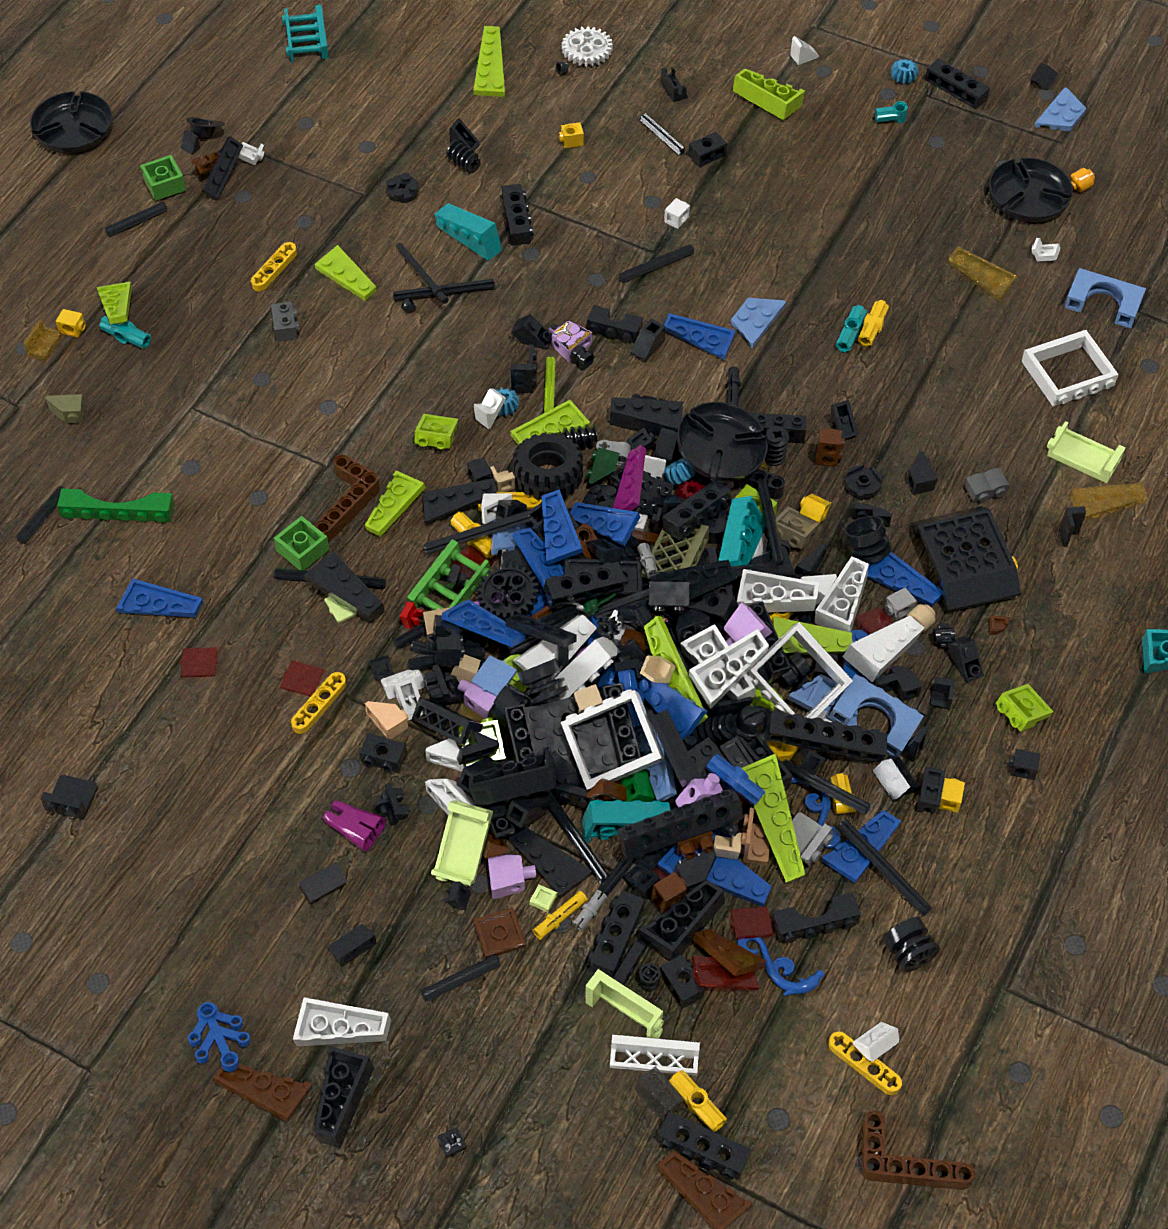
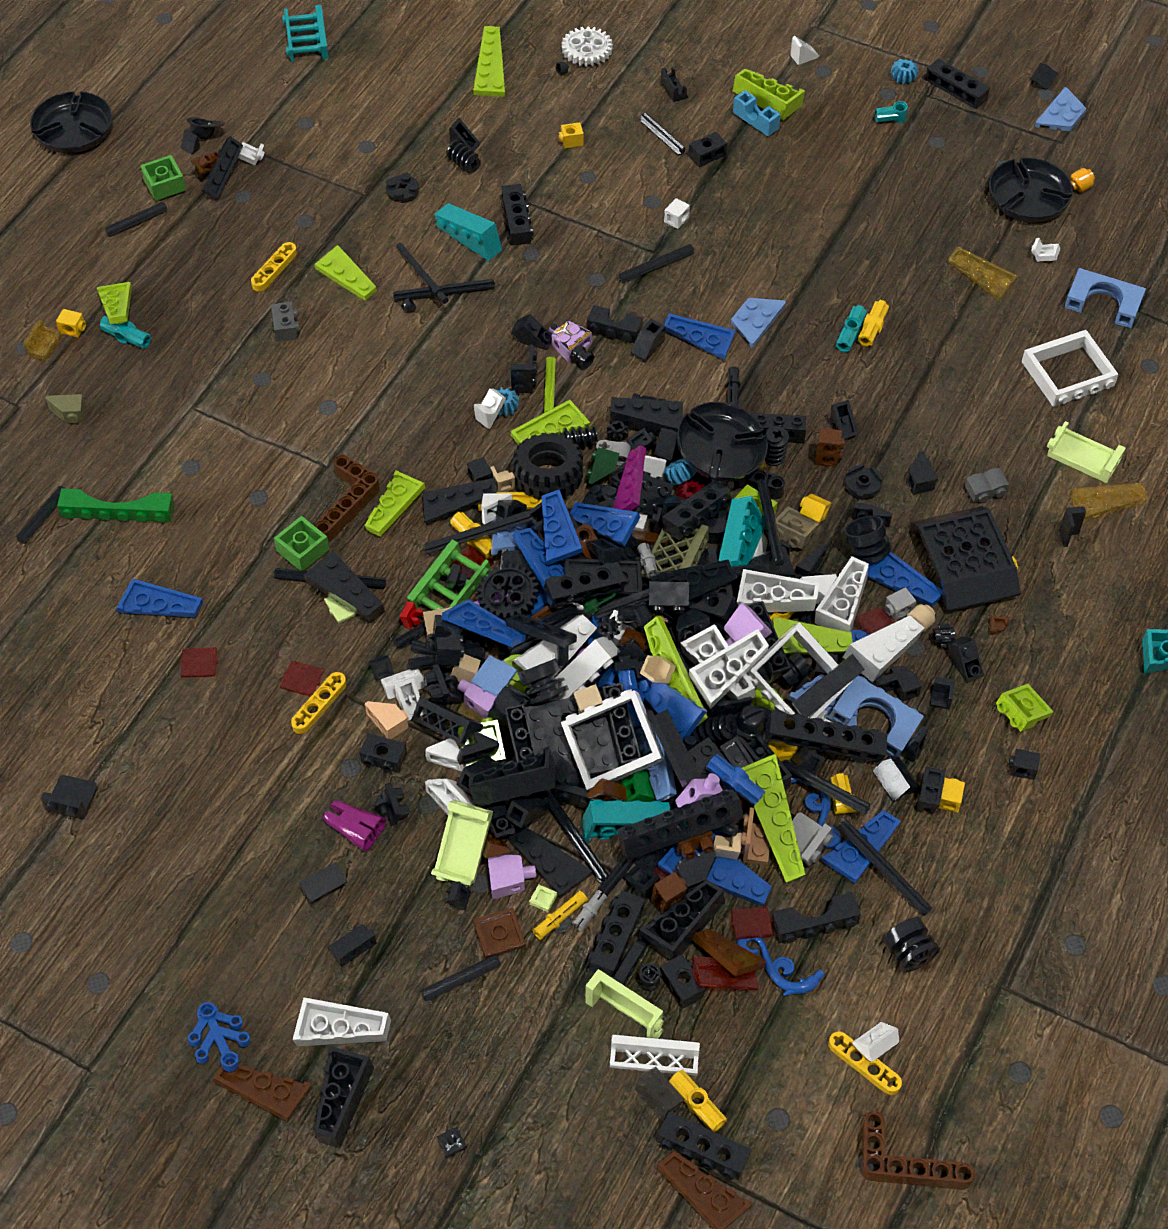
lime plate [414,414,458,449] -> none
none -> black gear [607,421,628,442]
none -> dark azure arch [733,90,781,136]
none -> black tile [791,654,865,717]

